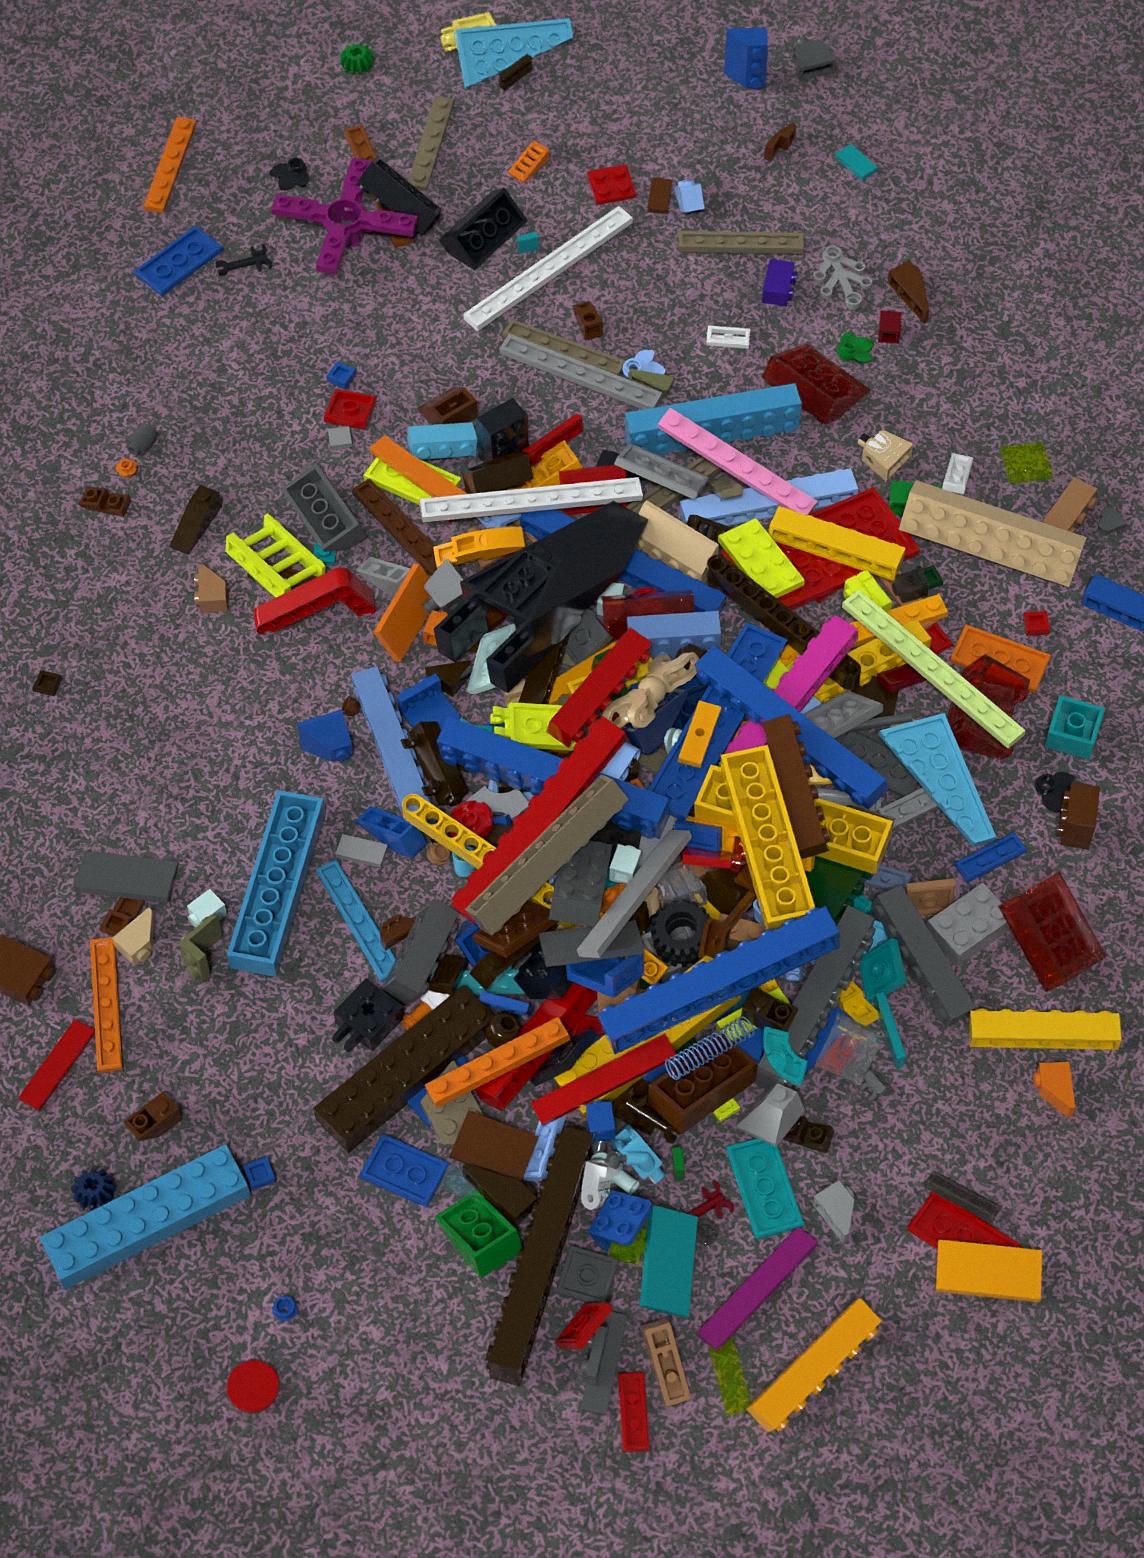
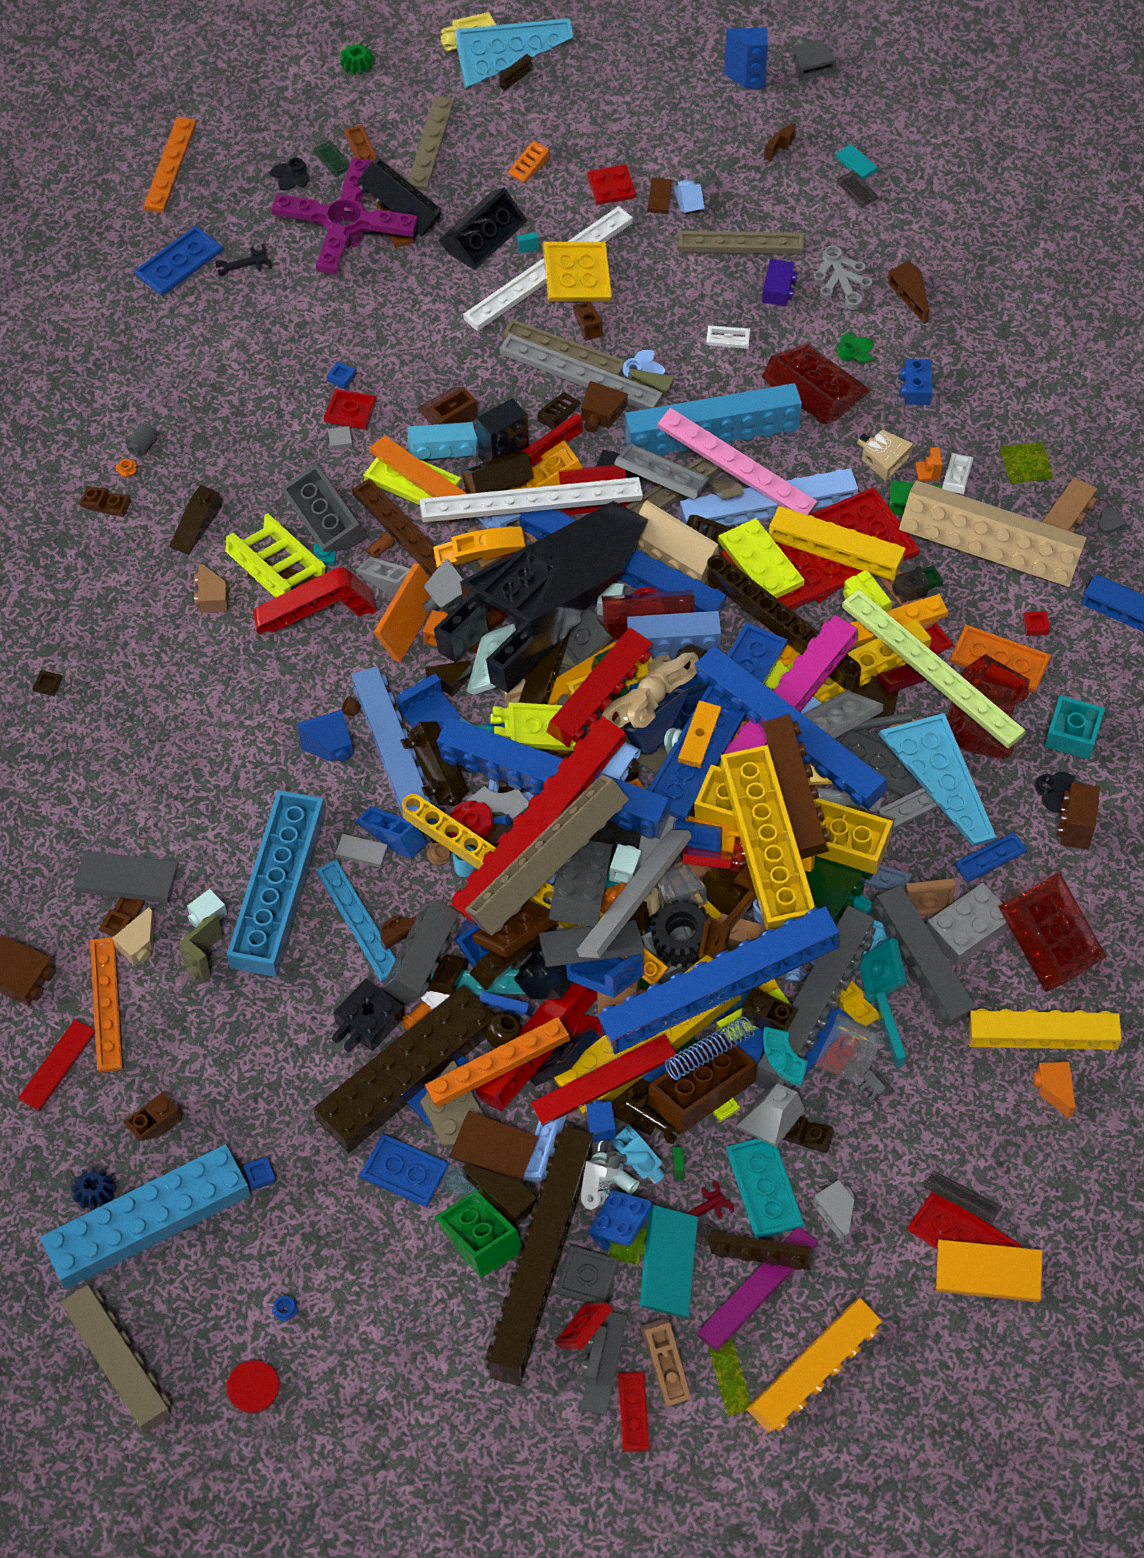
dark red brick [878,310,902,344] -> none
none -> dark tan brick [60,1285,171,1434]
none -> clear green tile [313,140,350,177]
none -> dark orange pin [366,533,394,558]
none -> dark brown slope [538,392,581,430]
none -> yellow plate [543,242,612,302]
none -> reddish brown torso [581,381,628,433]
none -> dark brown plate [708,1231,813,1270]
none -> clear smoke tile [836,170,878,208]
none -> blue brick [900,358,932,405]
none -> orange bracket [915,447,943,482]

